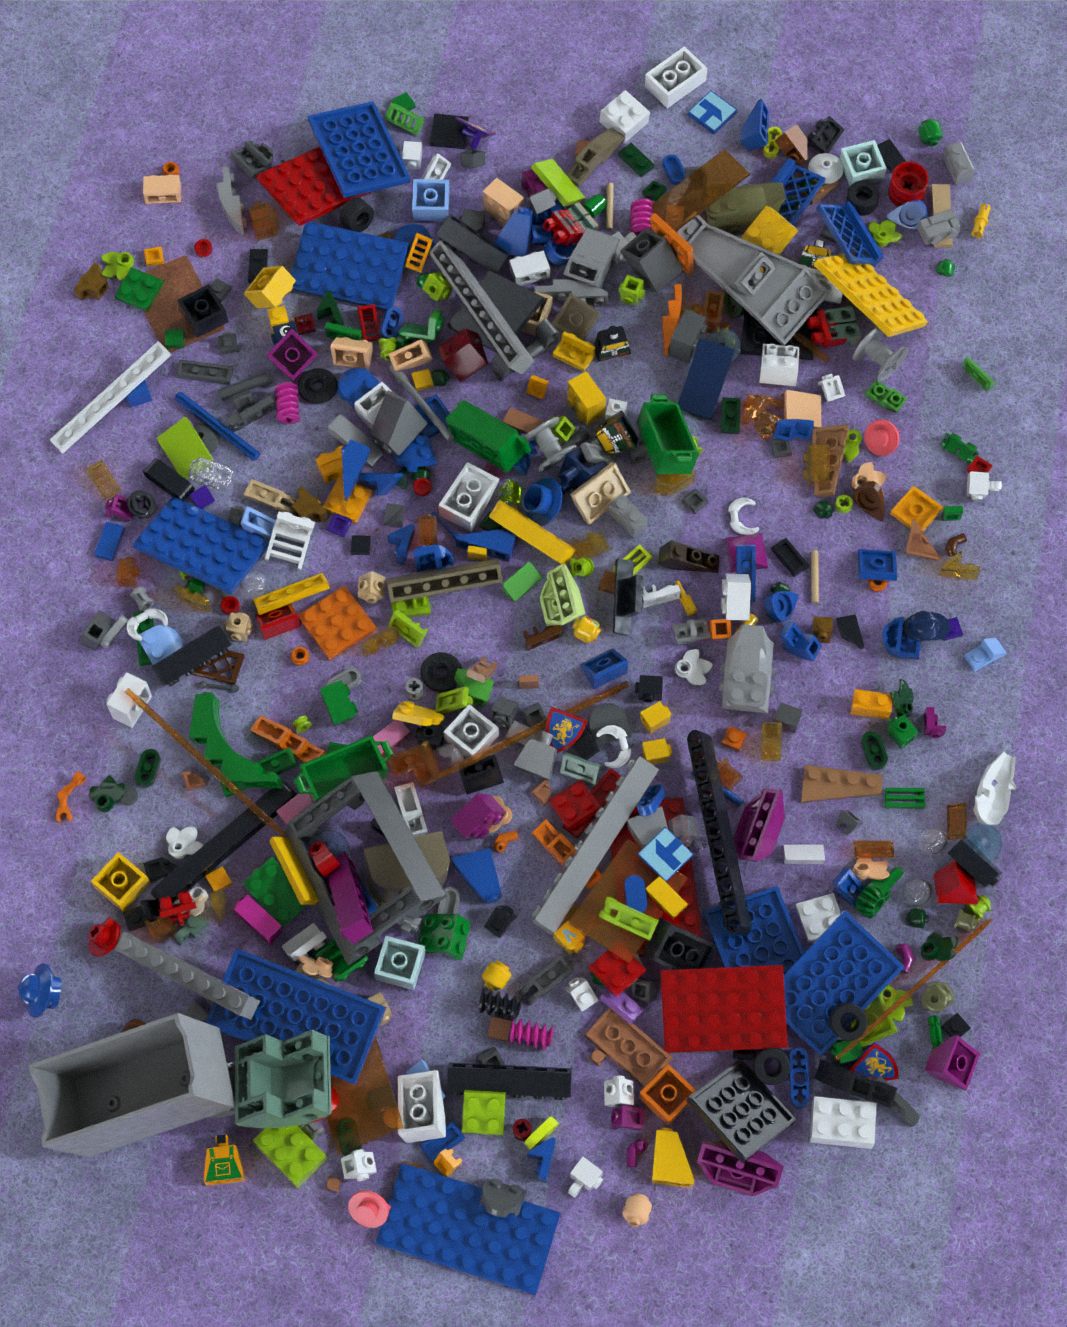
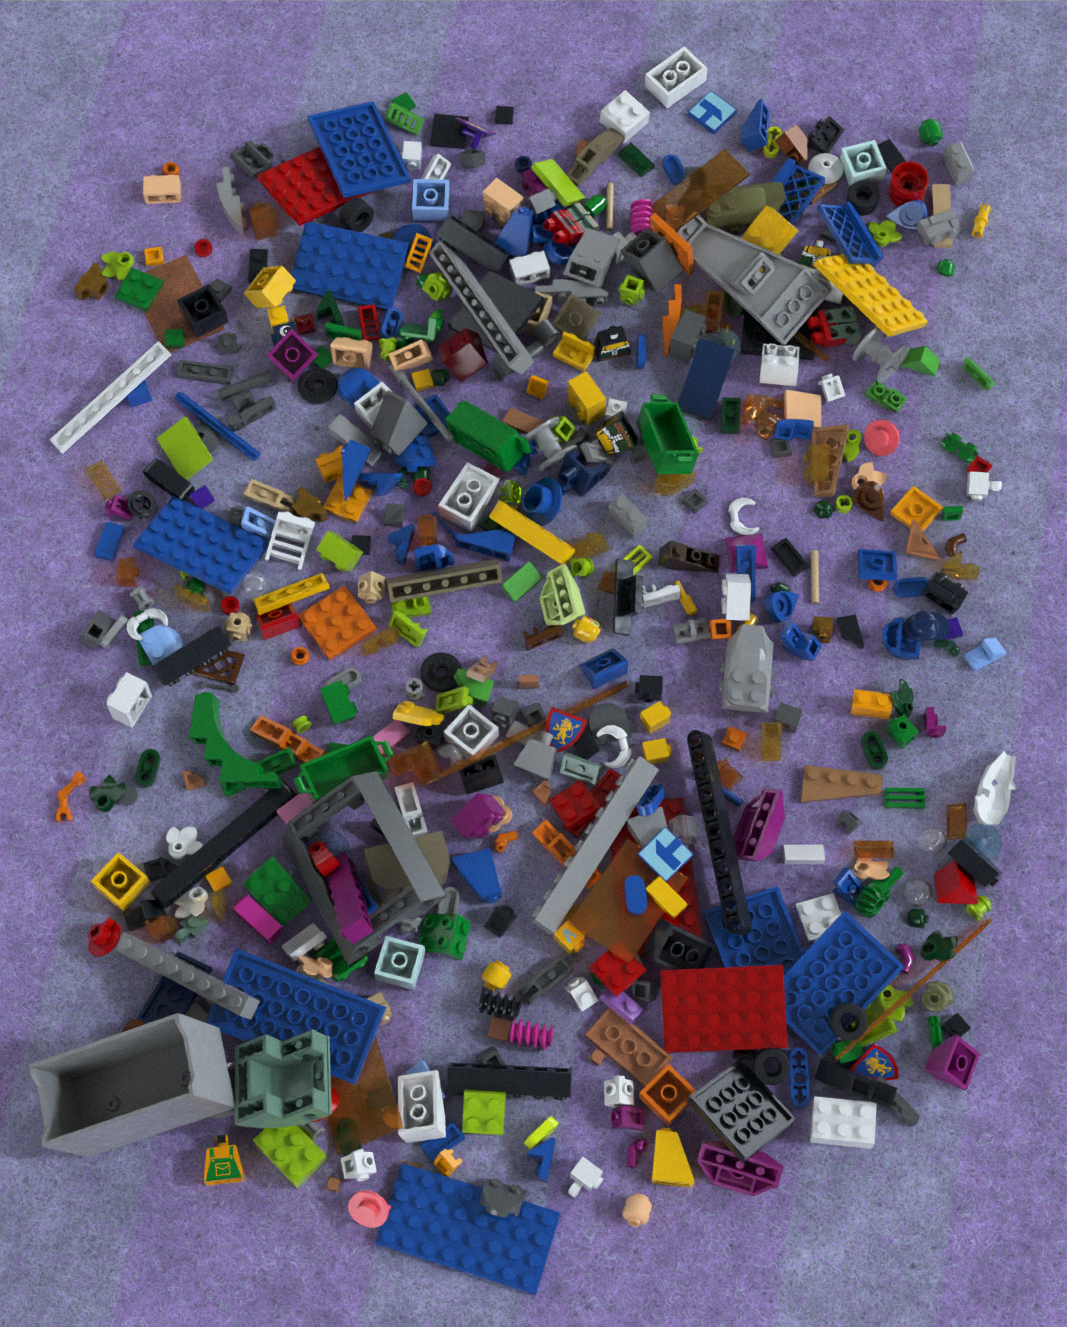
blue helmet [17,963,62,1018] -> none
clear orange piece [125,688,286,837] -> none
red hips [158,891,197,926] -> none
clear brick [187,457,234,491] -> none
yellow tile [269,837,319,905] -> none
dark pink piece [275,382,300,424] -> none
dark purple tile [327,513,352,537] -> none
yellow tile [467,546,487,561] -> none
dark red bush [513,1119,531,1141] -> none
tan tile [570,462,631,525] -> none
lime plate [599,897,659,940] -> none
dark green tile [642,181,667,202] -> none
white plate [675,649,713,685] -> none
olive brick [954,909,979,934] -> none
none -> dark blue tile [136,951,213,1024]
none -> green tile [312,345,333,369]
none -> lime brick [316,531,363,572]
none -> black tile [495,106,514,125]
none -> dark blue tile [515,156,532,173]
none -> blue tile [636,334,646,369]
none -> blue tile [893,577,928,598]
none -> bright green slope [901,346,940,376]
none -> black brick [921,571,968,614]
none -> arm [934,639,960,657]

